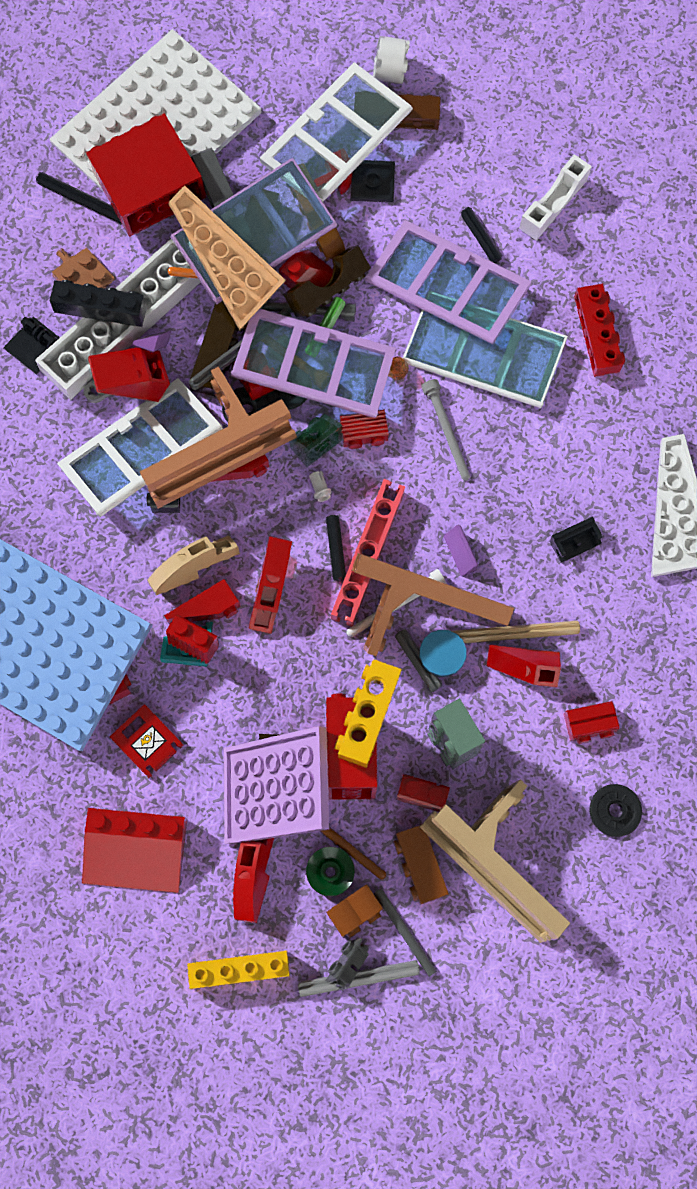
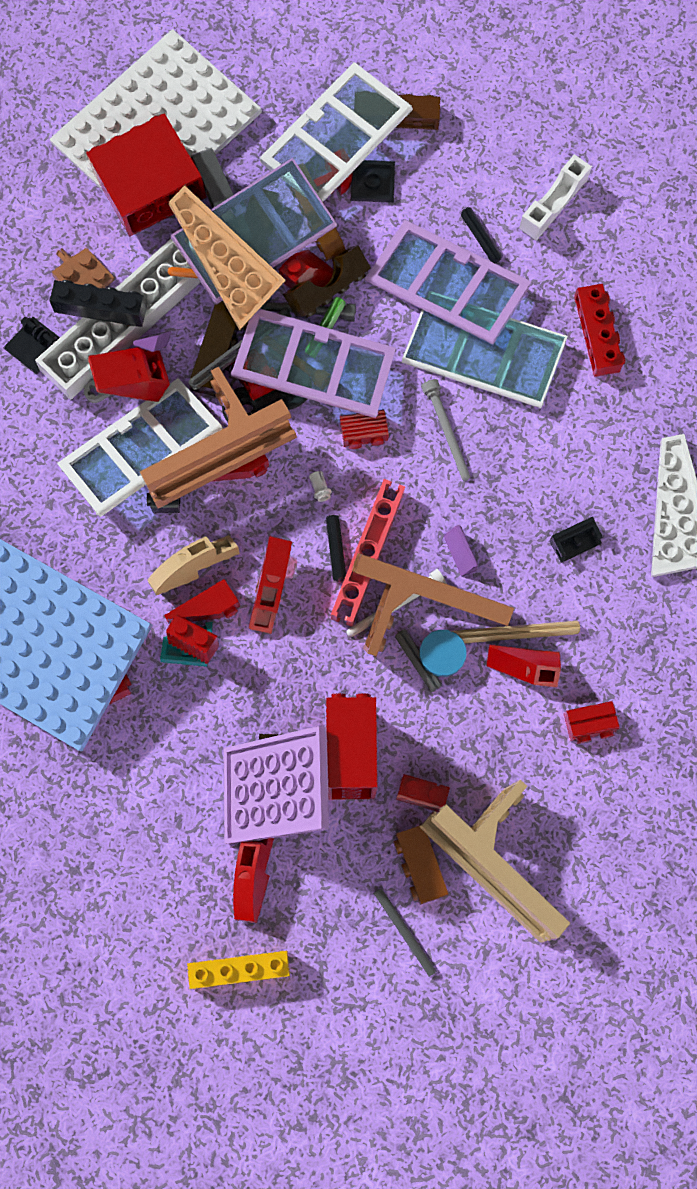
black axle [36,172,122,224] -> none
red slope [82,808,187,893] -> none
container [109,704,184,778] -> none
slope [289,414,342,467] -> none
light grey axle [298,960,420,997] -> none
dark green dish [306,847,355,896] -> none
dark orange piece [320,827,386,880] -> none
dark grey hinge [325,938,369,991] -> none
dark orange brick [326,884,383,938] -> none
yellow brick [335,659,401,768] -> none
white brick [373,36,410,84] -> none
clear orange tile [388,356,409,380] -> none
sand green brick [427,698,485,770] -> none
black wheel [589,784,642,837] -> none

